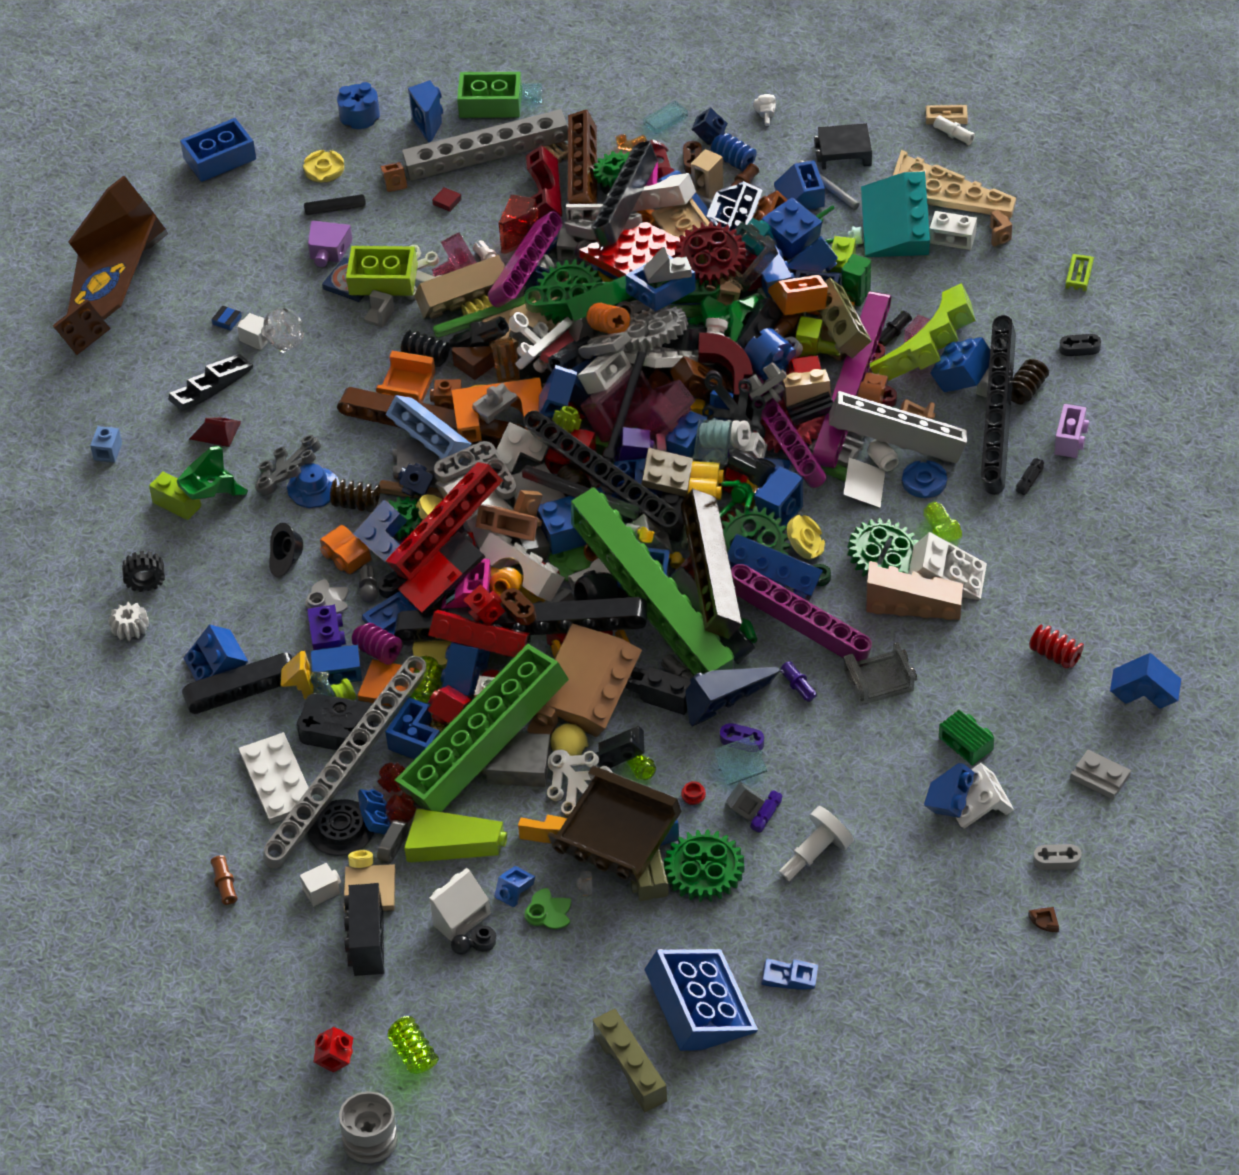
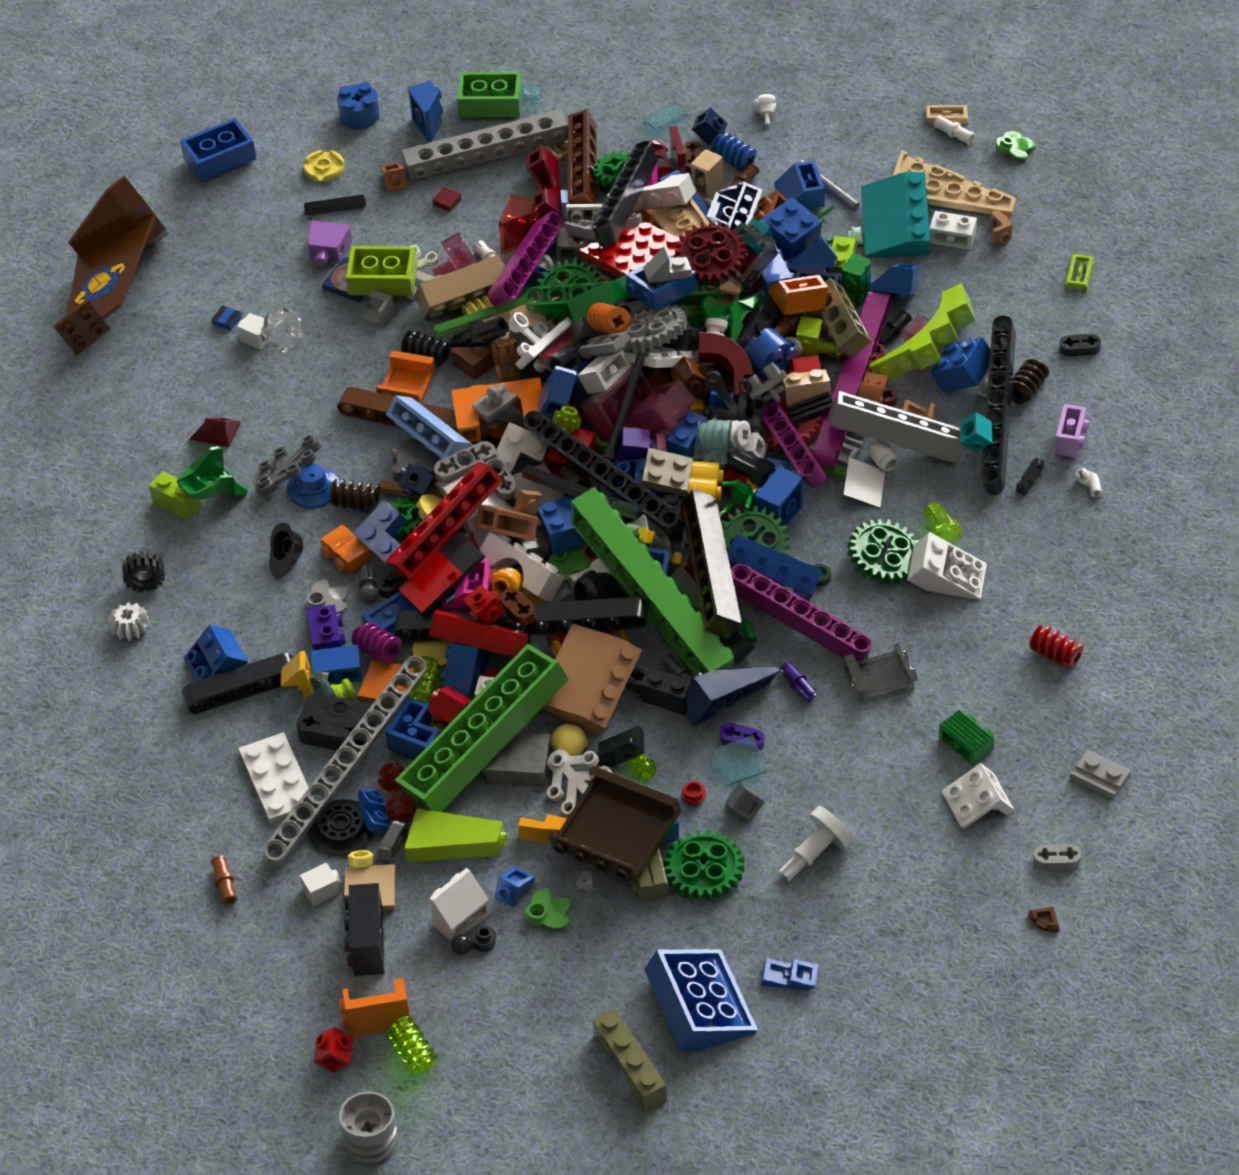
medium blue brick [90,426,122,462] -> none
black slope [168,354,253,411] -> none
dark orange brick [430,379,462,410] -> none
medium nougat bracket [527,705,559,737] -> none
clear orange arm [615,134,647,150] -> none
dark purple axle [750,790,783,833] -> none
light yellow tile [787,515,825,560] -> none
black panel [814,123,872,170] -> none
medium nougat wedge [866,561,963,620] -> none
blue tile [902,460,947,498] -> none
blue slope [924,763,974,818] -> none
blue brick [1110,653,1181,709] -> none
none -> orange panel [339,978,412,1037]
none -> light blue tile [561,190,570,220]
none -> dark red tile [669,126,686,174]
none -> blue slope [868,263,920,298]
none -> teal brick [959,412,992,453]
none -> plate [996,131,1036,160]
none -> white arm [1075,468,1102,497]

